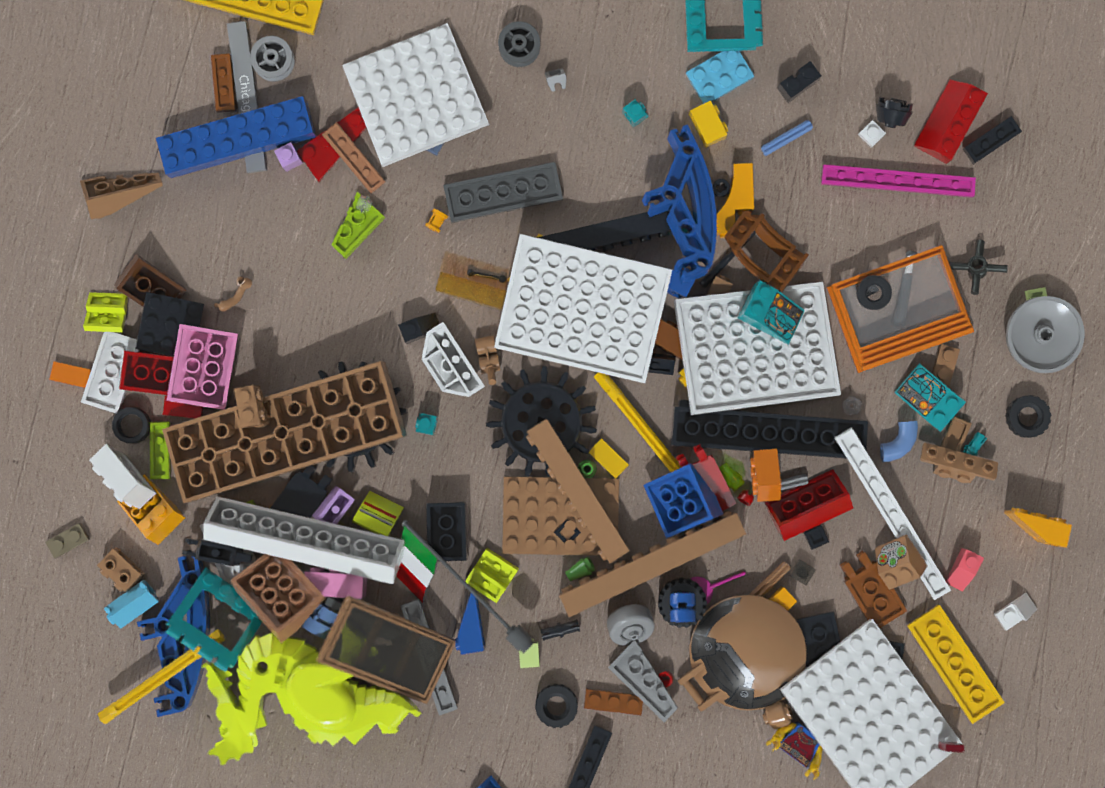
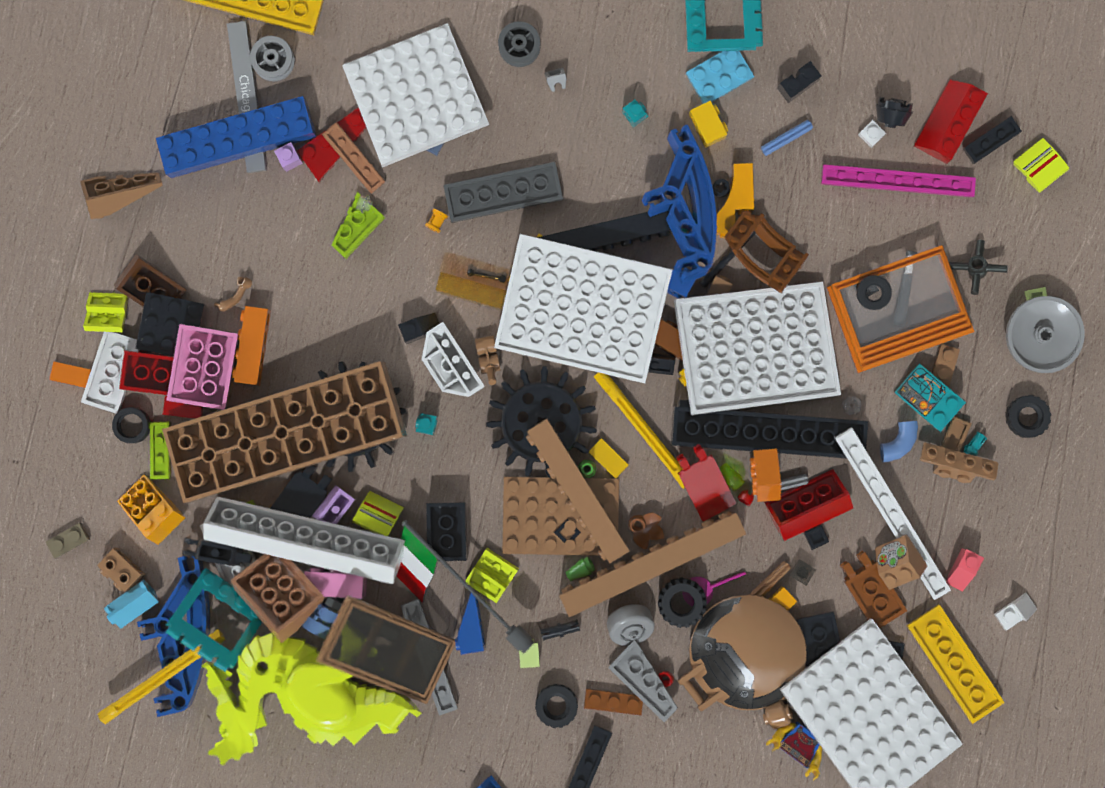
white brick [89,444,156,509] -> none
dark orange plate [211,53,236,113] -> none
medium nougat brick [234,385,267,428] -> none
blue slope [644,463,723,538] -> none
blue wheel [670,593,696,622] -> none
teal slope [738,280,805,345] -> none
dark red tile [938,741,965,753] -> none
light orange slope [1004,508,1072,548] -> none
none -> orange brick [232,306,271,386]
none -> dark orange plate [628,512,664,549]
none -> neon yellow slope [1013,138,1069,193]

